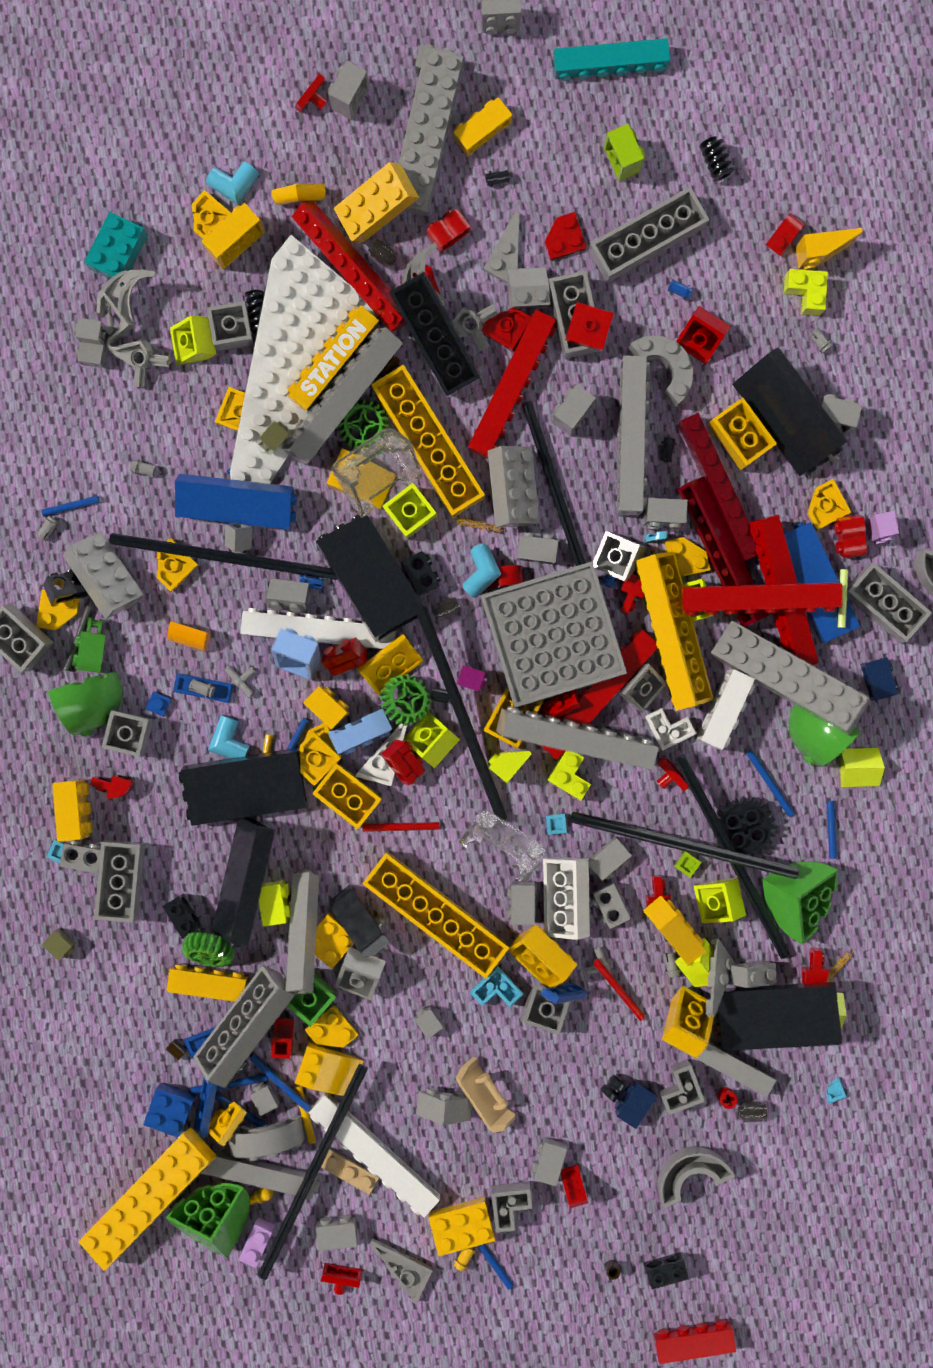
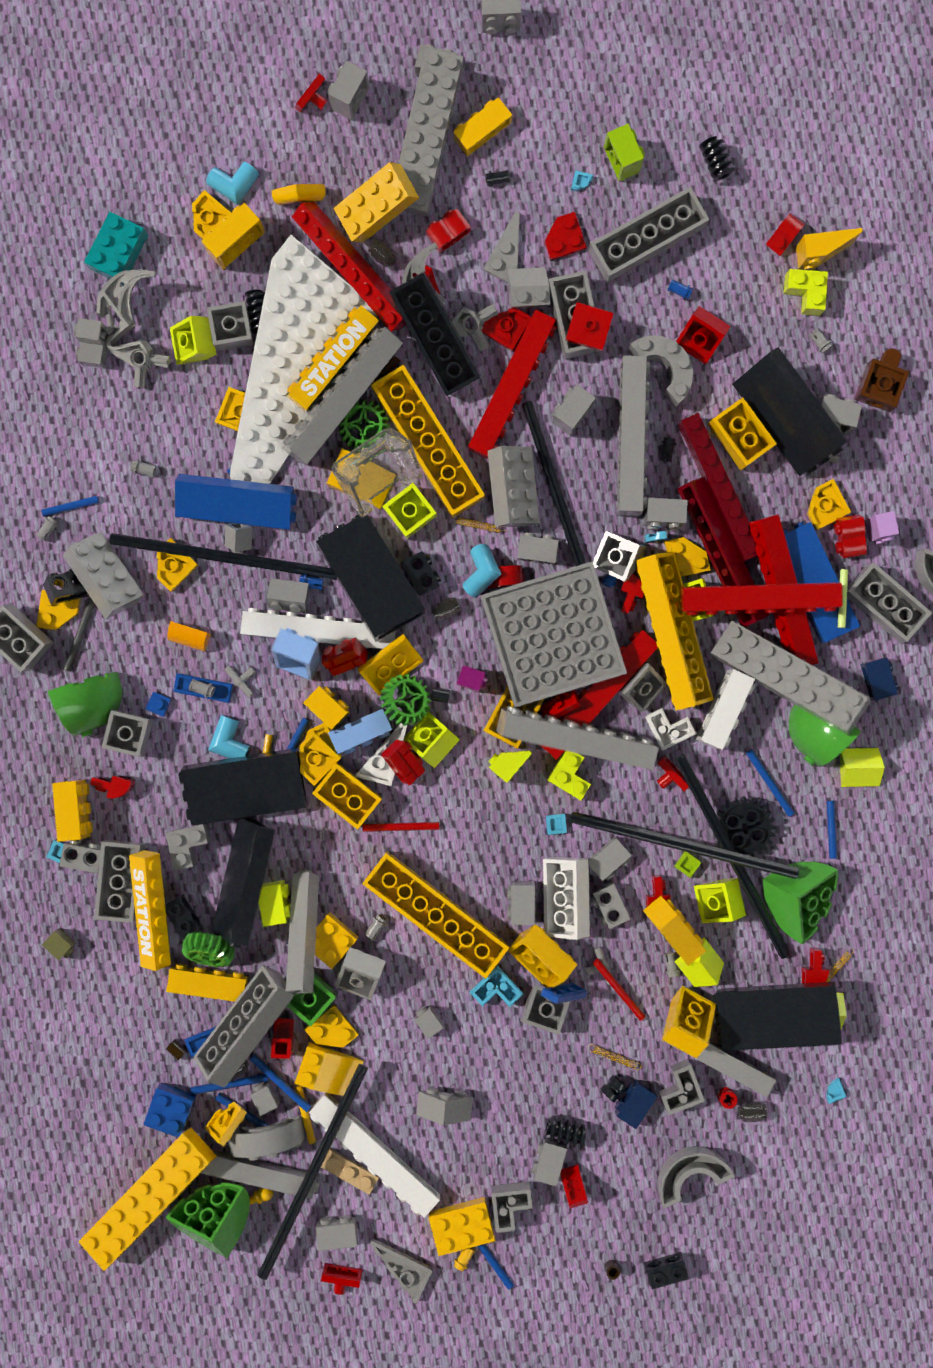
bright green brick [72,617,106,673] -> none
blue tile [194,1077,217,1137] -> none
lavender brick [238,1217,275,1268] -> none
olive brick [256,420,289,455] -> none
black piece [329,885,389,957] -> none
black axle [416,606,507,822] -> none
tan piece [456,1056,516,1133] -> none
clear windscreen [459,810,546,883] -> none
teal brick [553,38,670,81] -> none
red brick [653,1320,736,1364] -> none
light grey wing [706,938,735,1017] -> none
light grey brick [731,961,777,988] -> none
none -> yellow brick [129,850,171,971]
none -> light grey brick [165,824,211,871]
none -> black piece [543,1115,586,1150]
none -> medium azure tile [571,170,594,191]
none -> yellow piece [588,1044,641,1070]
none -> reddish brown brick [854,348,910,412]

